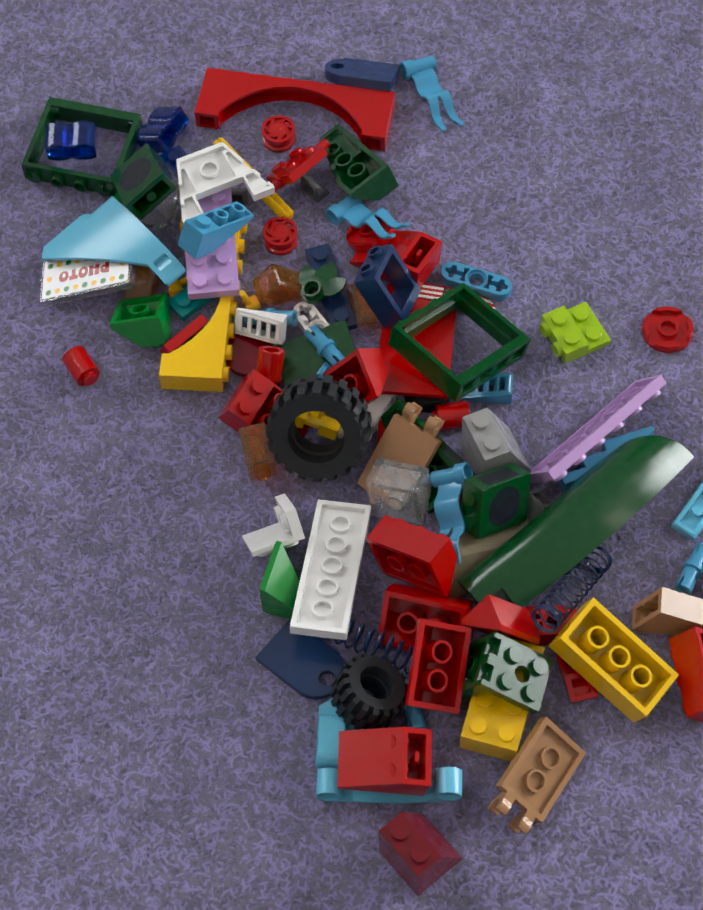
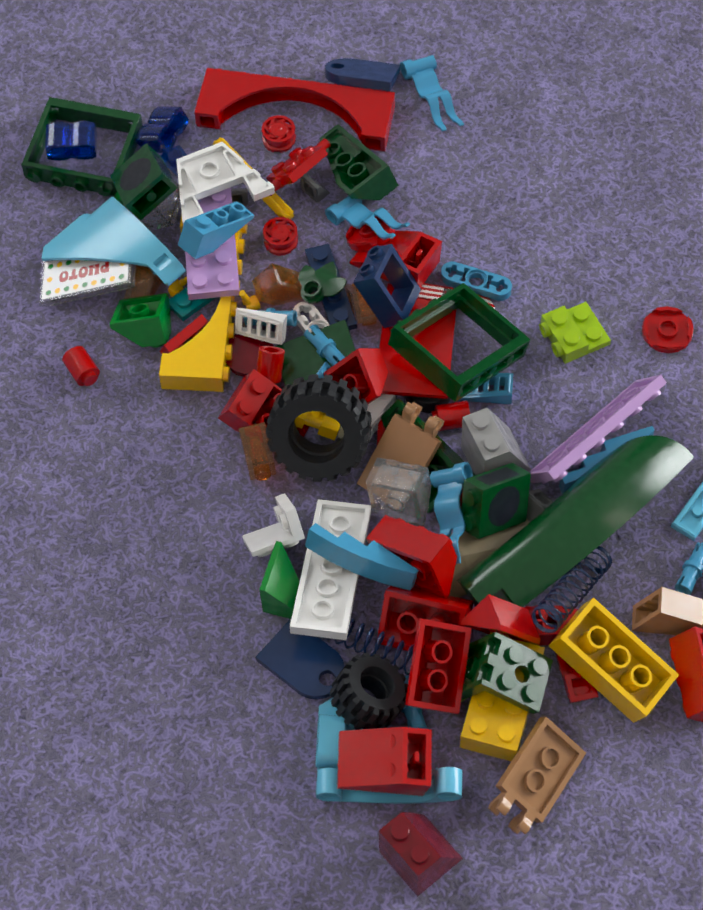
none -> dark azure slope [305,523,419,590]

